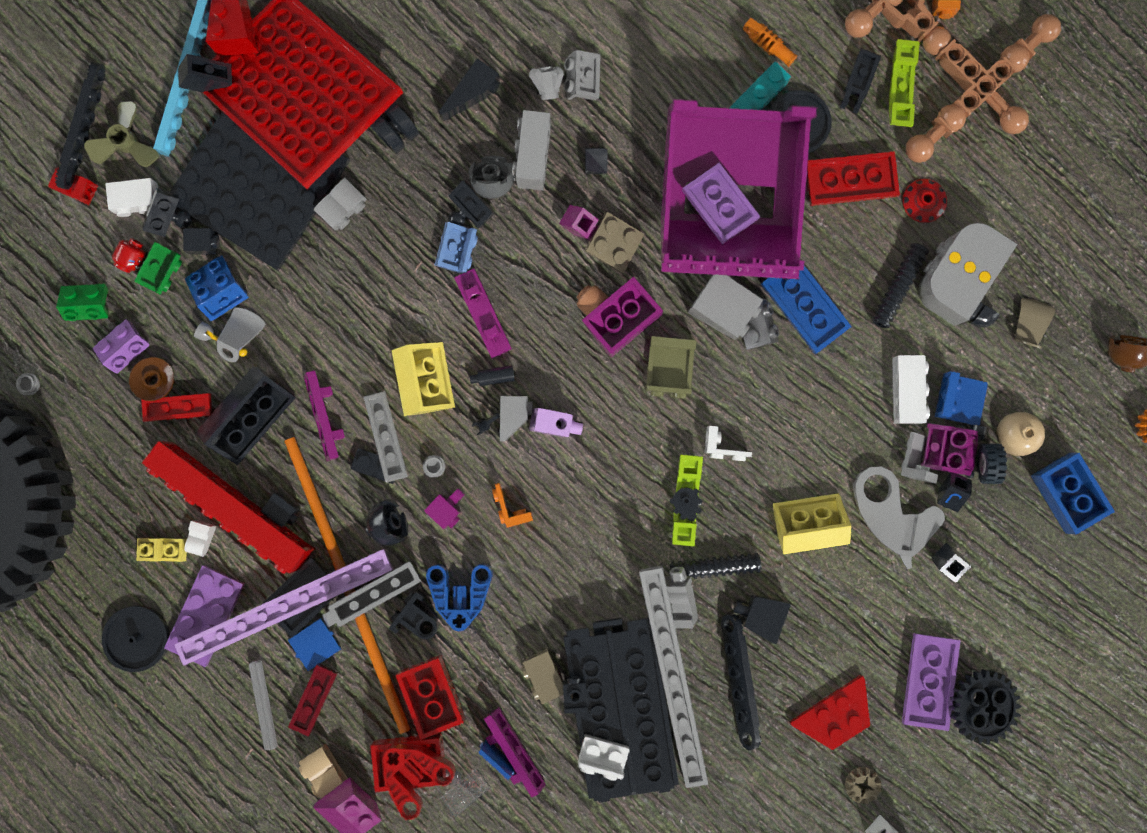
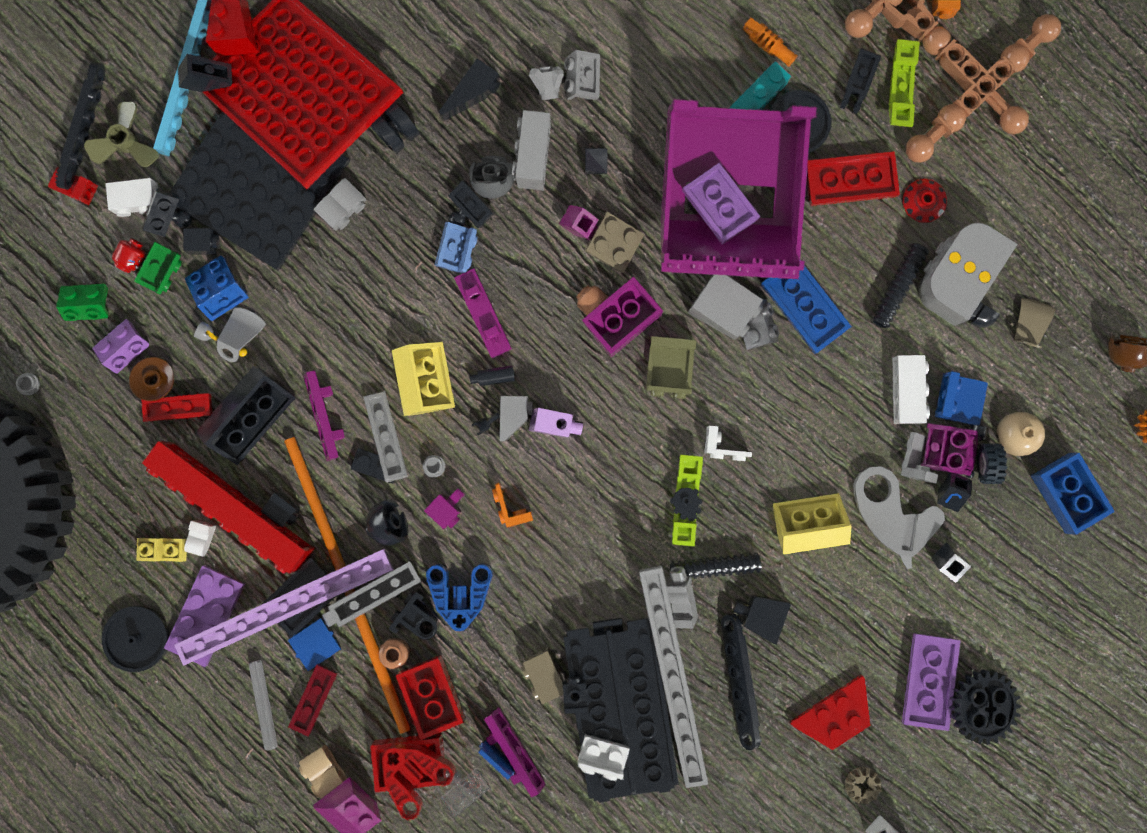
none -> nougat head [379,638,410,669]

